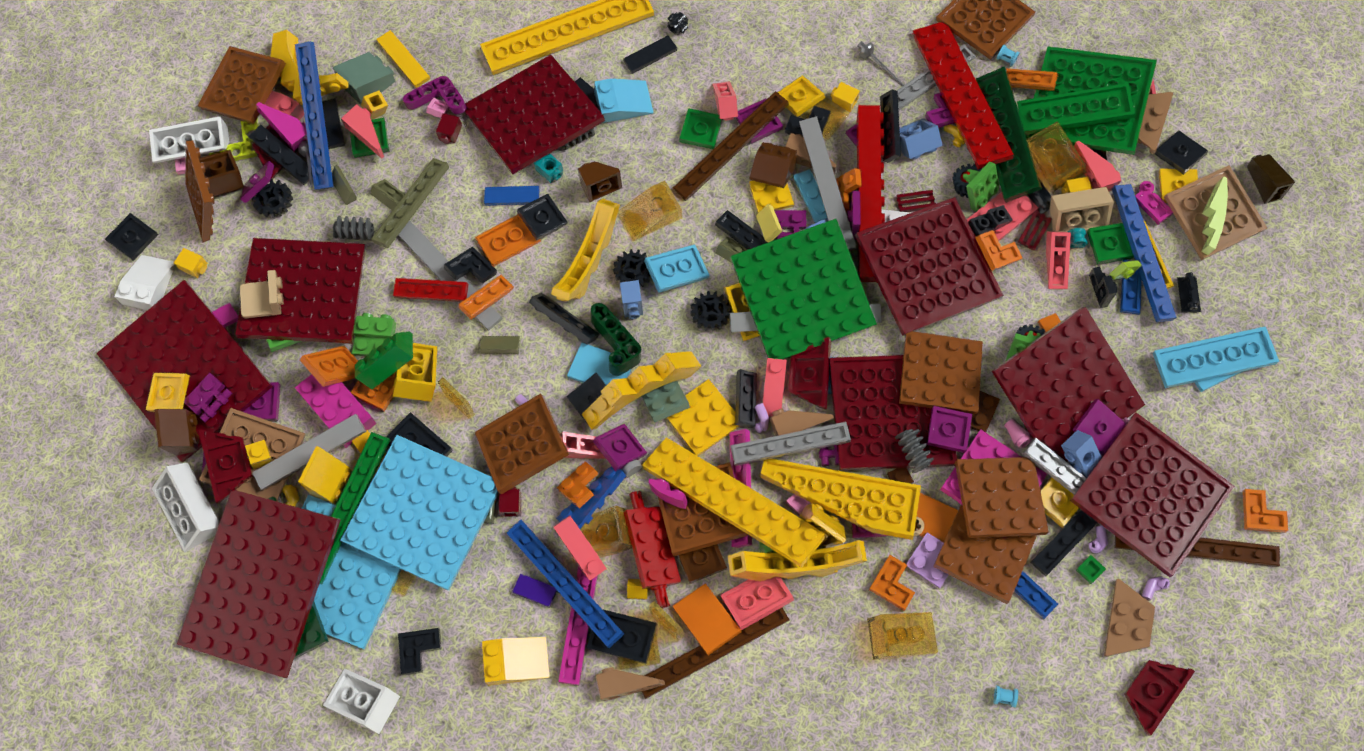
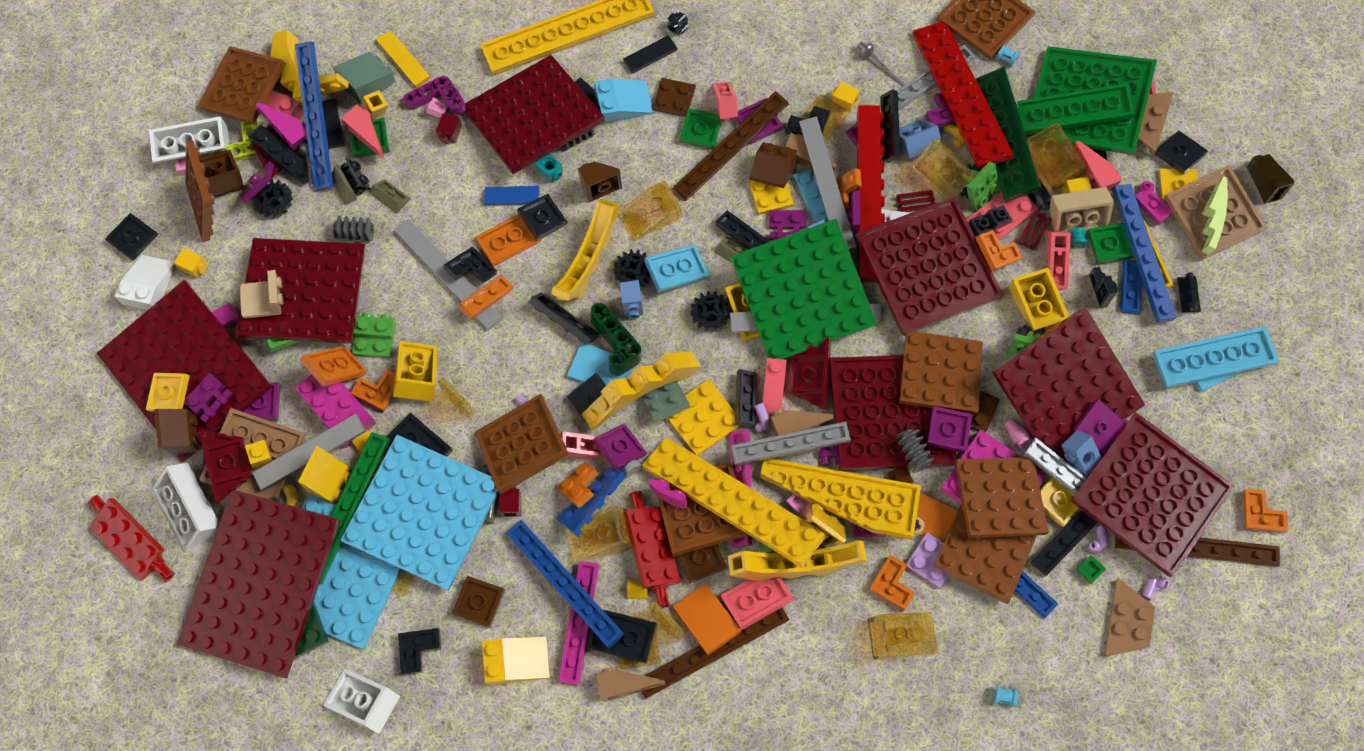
green slope [355,331,413,389] -> none
olive plate [371,158,449,248] -> none
red plate [393,278,469,302] -> none
olive slope [480,336,520,354] -> none
dark purple tile [512,573,557,608] -> none
coral slope [553,515,607,580] -> none
light yellow tile [756,204,782,242] -> none
yellow plate [778,75,825,117] -> none
orange tile [1006,68,1058,91] -> none
lime plate [1109,260,1142,280] -> none
dark red wing [1124,660,1195,736] -> none
none -> red plate [88,495,175,582]
none -> black hinge [341,158,371,195]
none -> reddish brown plate [452,576,505,628]
none -> reddish brown plate [653,78,696,117]
none -> clear yellow slope [910,139,975,200]
none -> yellow slope [1008,267,1069,331]

